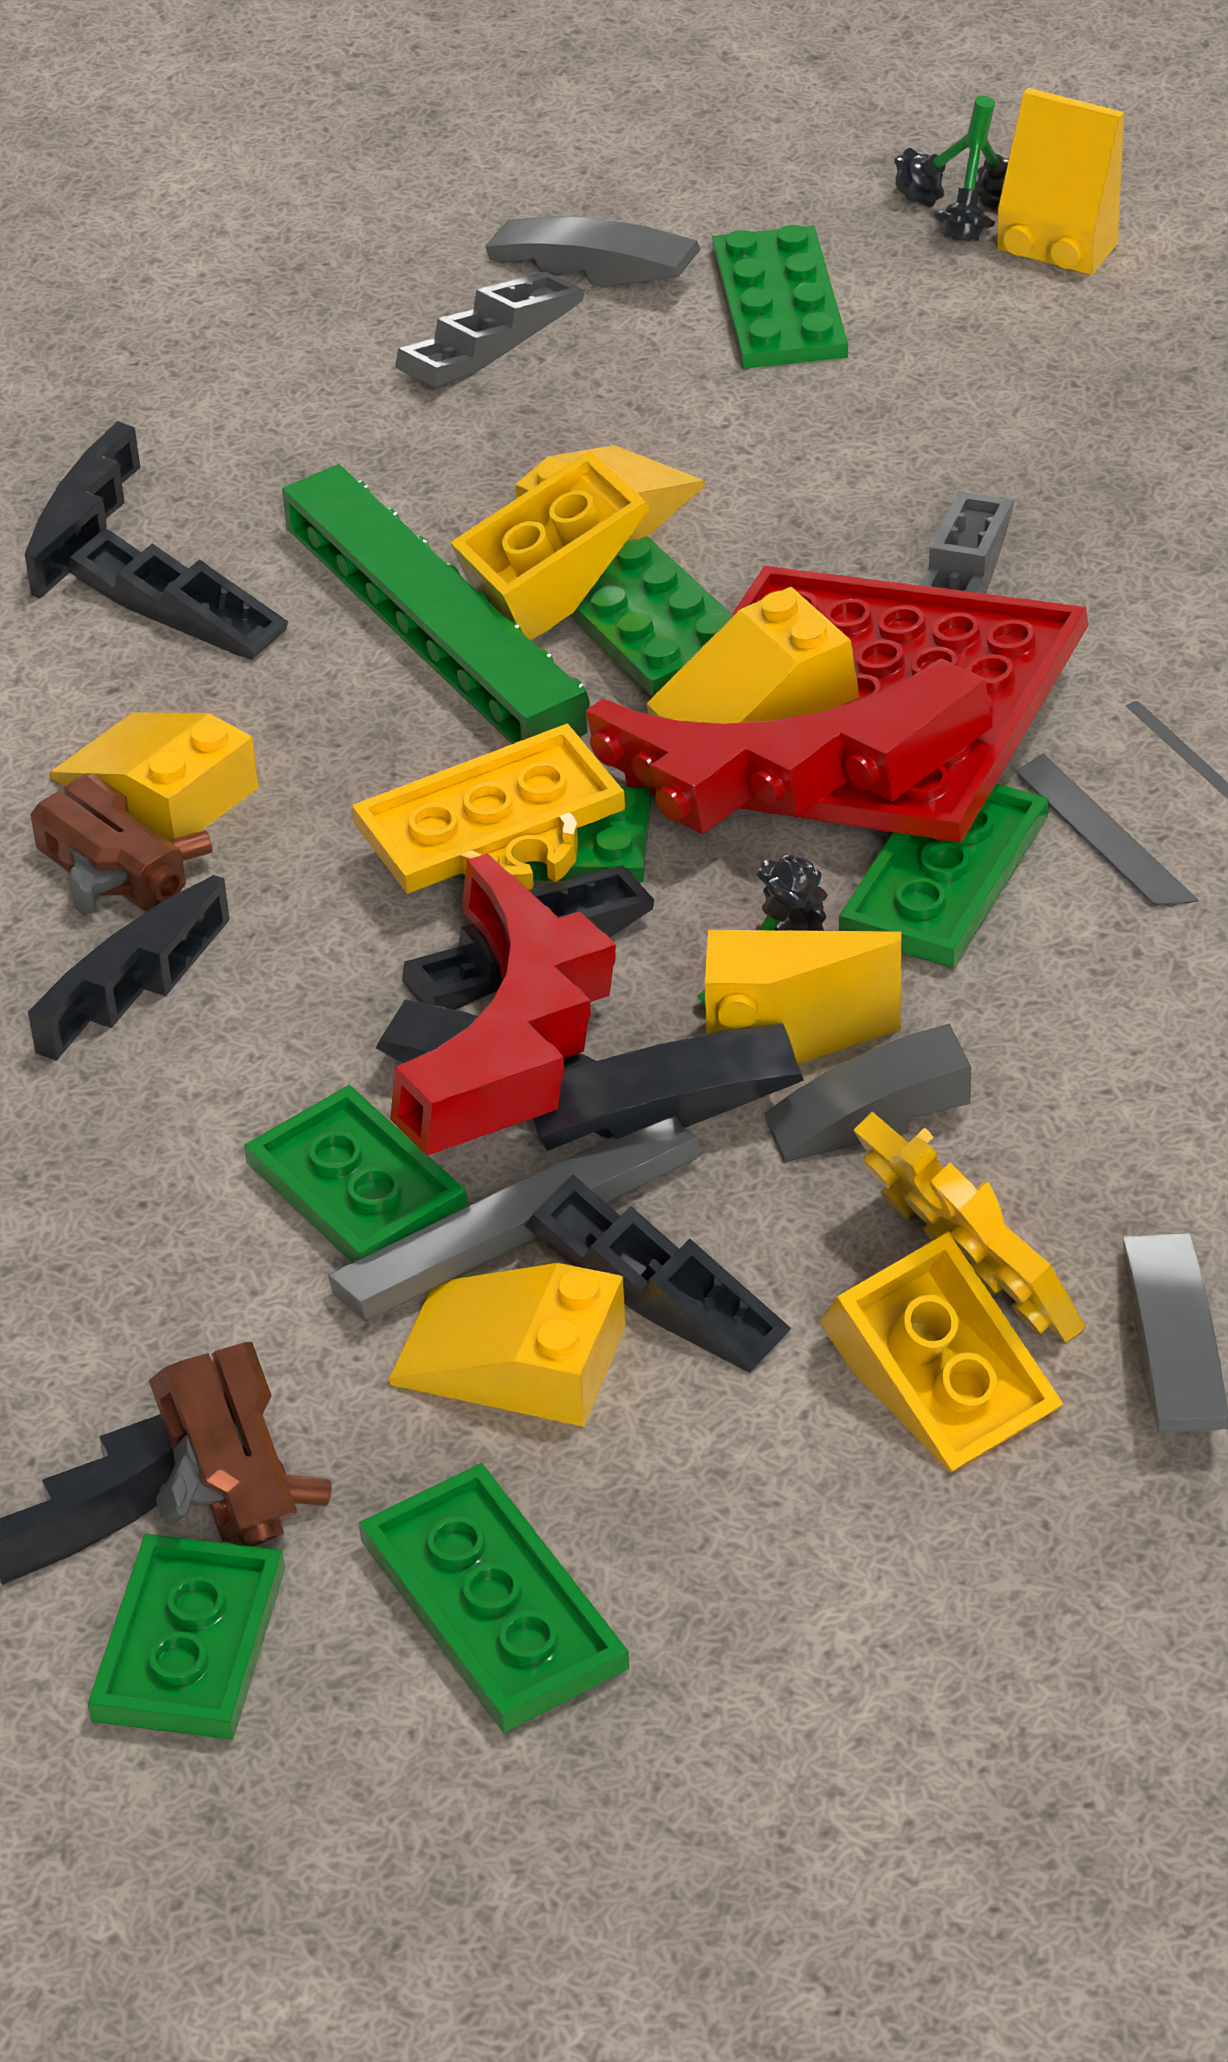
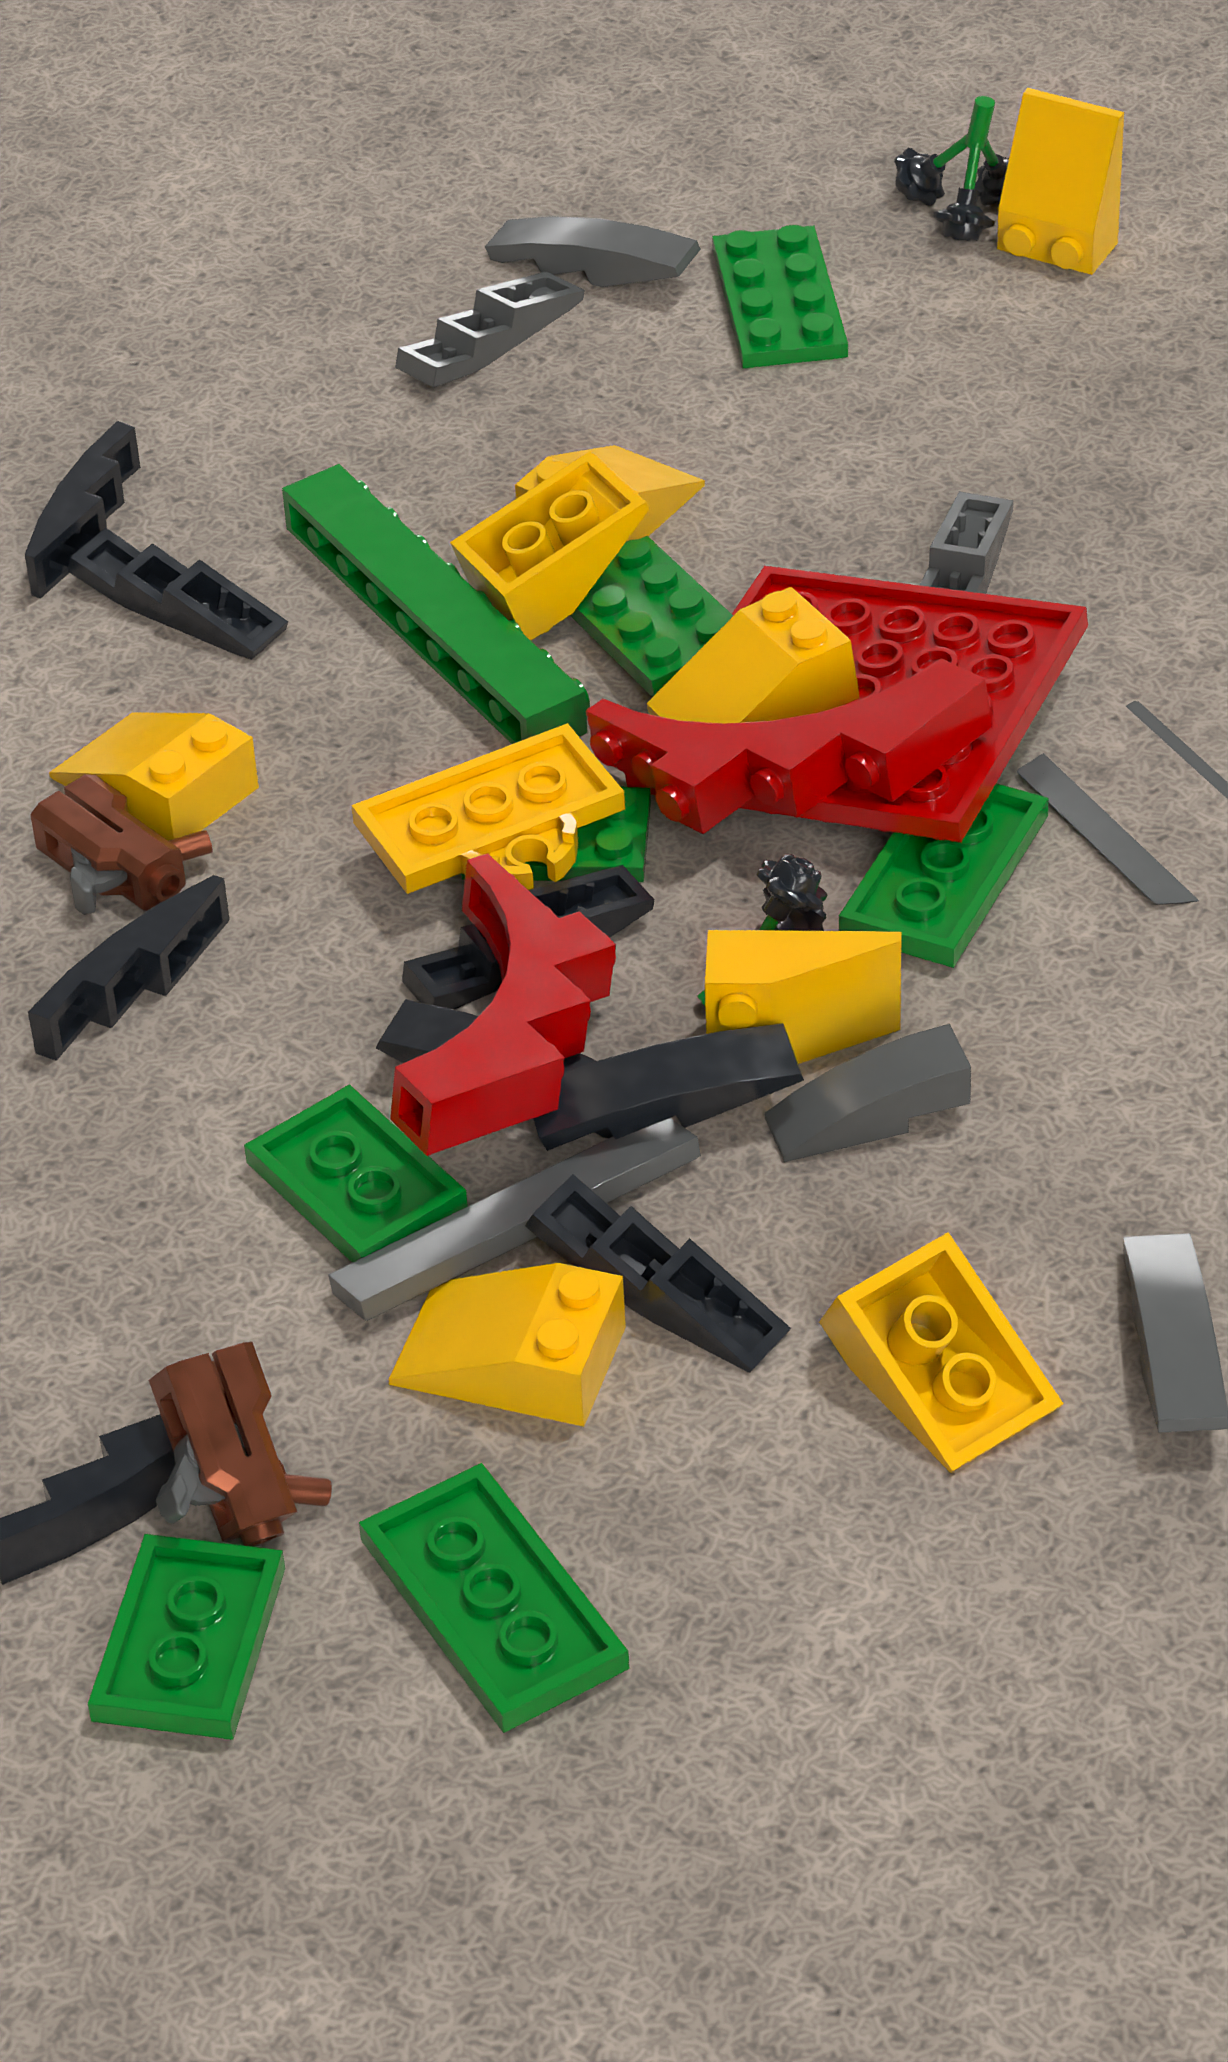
yellow plate [853,1112,1086,1343] -> none

